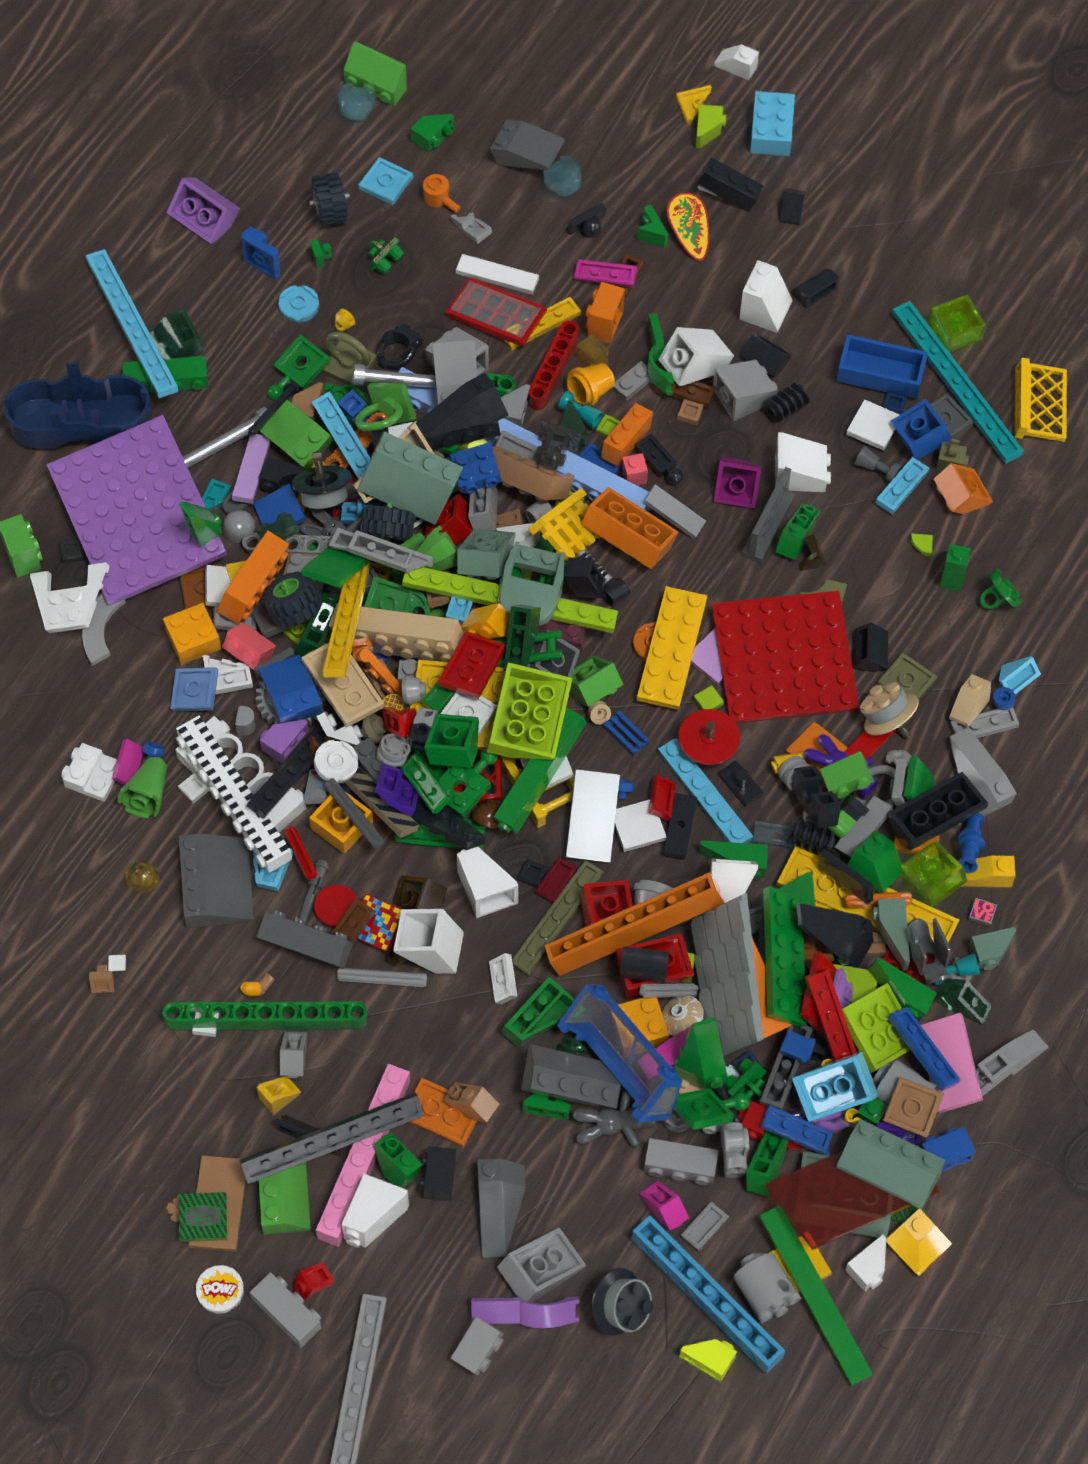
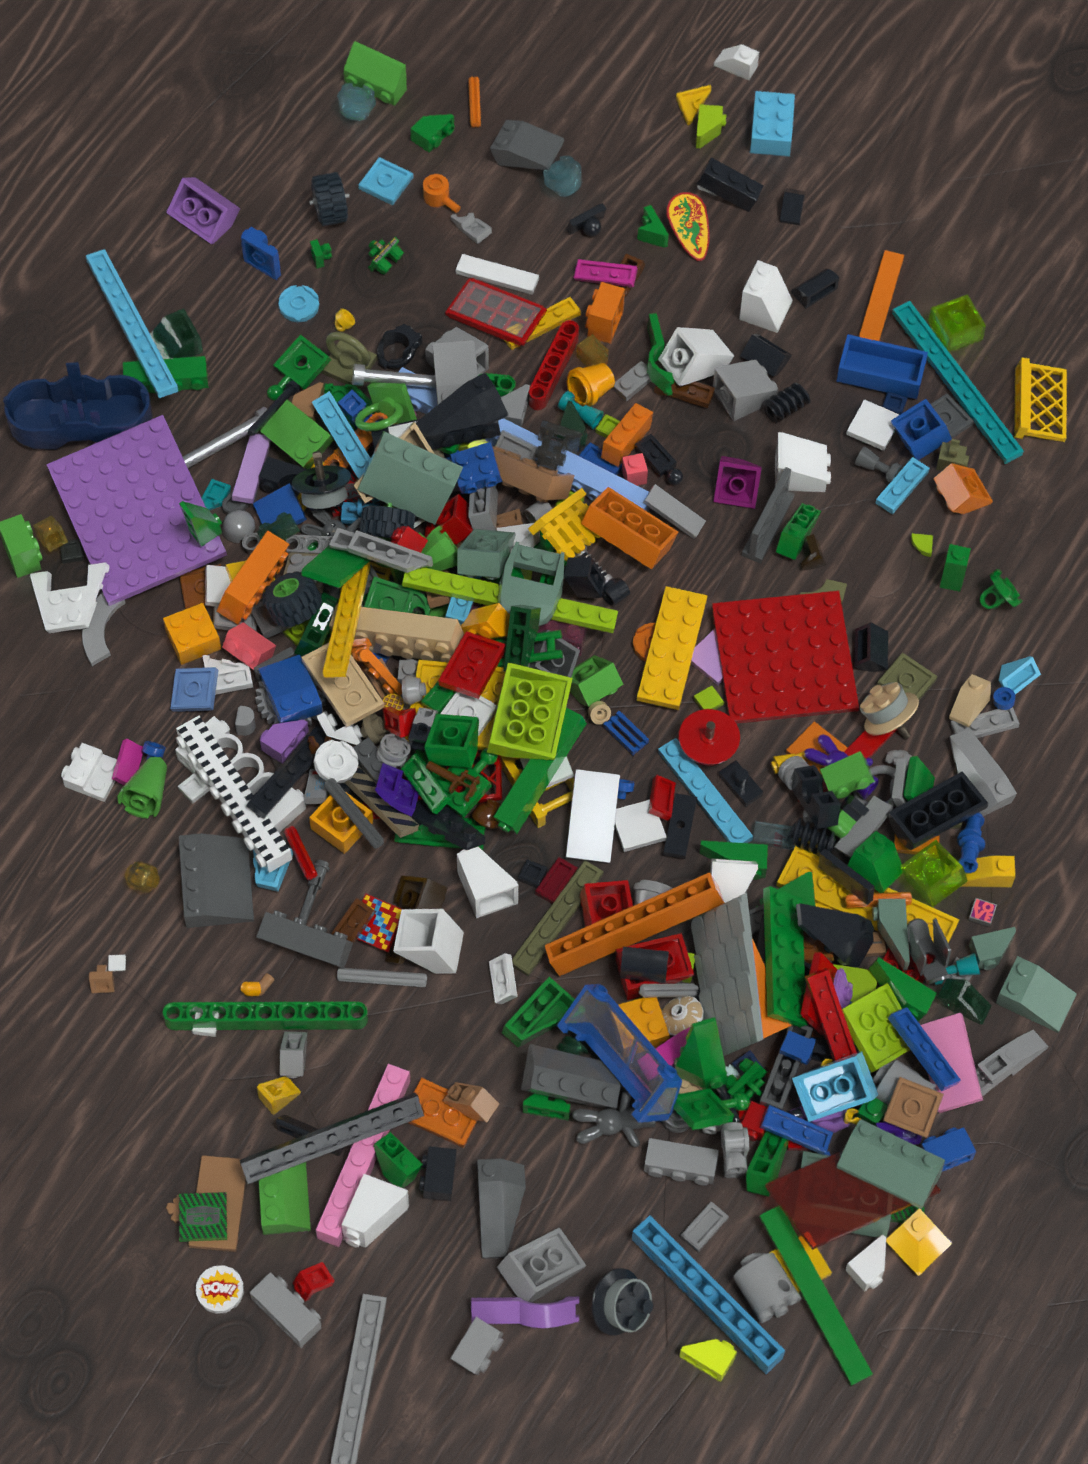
red tile [314,885,357,928] -> none
dark pink slope [639,1181,689,1231] -> none
medium nougat tile [677,399,704,426] -> none
none -> clear yellow brick [33,515,68,552]
none -> red brick [391,526,428,553]
none -> reddish brown piece [426,761,480,802]
none -> orange axle [469,77,481,128]
none -> orange tile [859,250,904,341]
none -> sand green slope [996,956,1077,1033]

